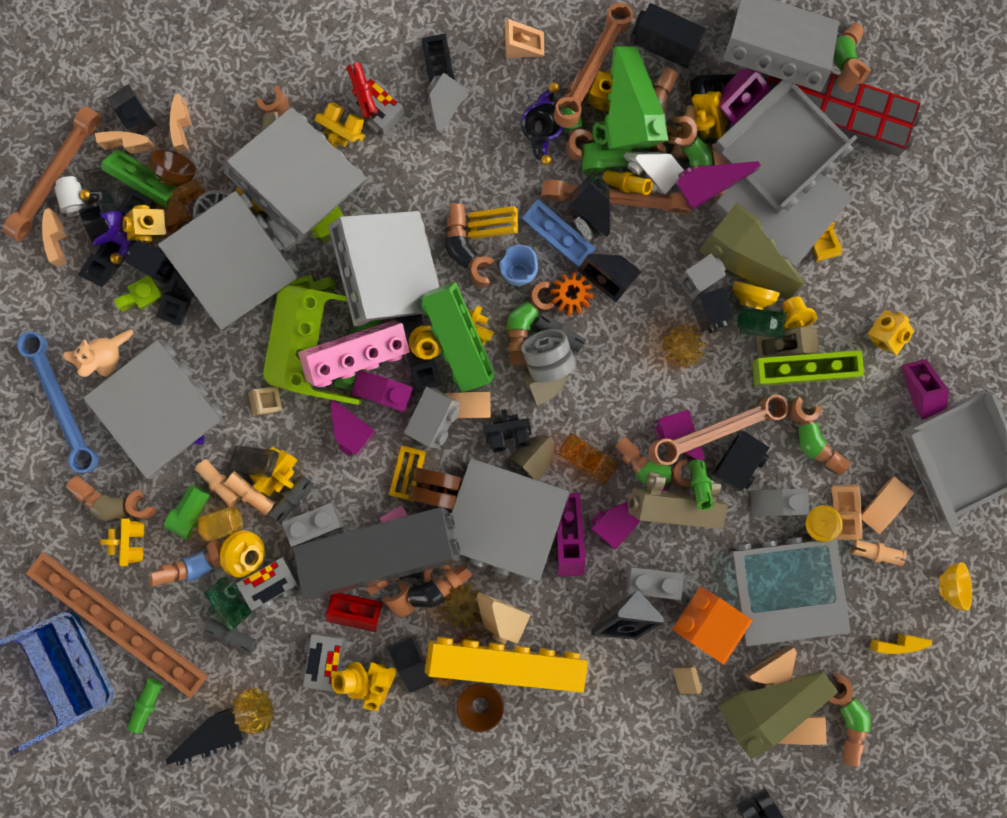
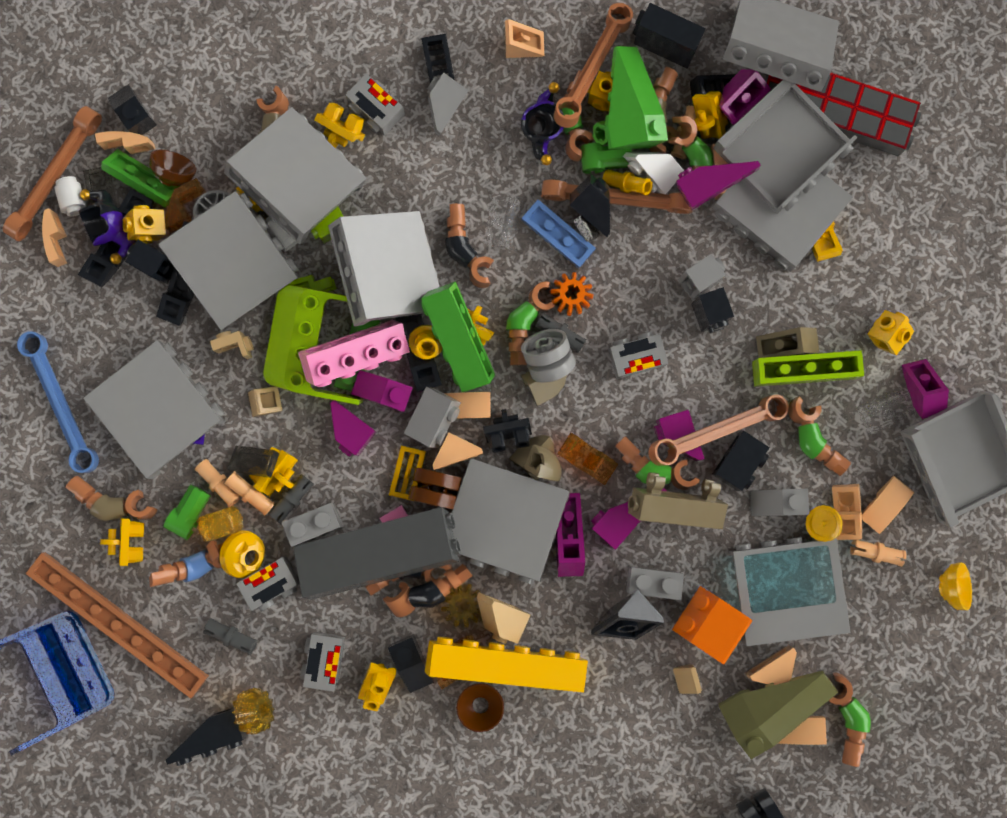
light nougat animal [62,329,133,377] -> none
lime plate [113,275,162,312] -> none
bright green pin [126,678,163,734] -> none
light nougat slope [170,94,192,154] -> none
clear green hips [204,577,252,631] -> none
red slope [326,593,383,632] -> none
yellow piece [332,662,369,699] -> none
red pin [346,62,378,118] -> none
yellow tile [468,206,518,239] -> none
light blue hair [500,244,538,286] -> none
black slope [577,253,641,302] -> none
clear yellow gear [662,325,706,369] -> none
bright green pin [688,460,714,511] -> none
olive wedge [699,202,805,299] -> none
yellow piece [732,281,780,310] -> none
clear green hips [737,308,787,338] -> none
yellow piece [782,297,817,330] -> none
nougat piece [833,23,871,93] -> none
yellow slope [870,633,932,654] -> none
none -> tan bracket [210,331,254,359]
none -> light nougat slope [432,432,483,471]
none -> dark tan brick [524,444,562,481]
none -> brick [608,332,668,379]

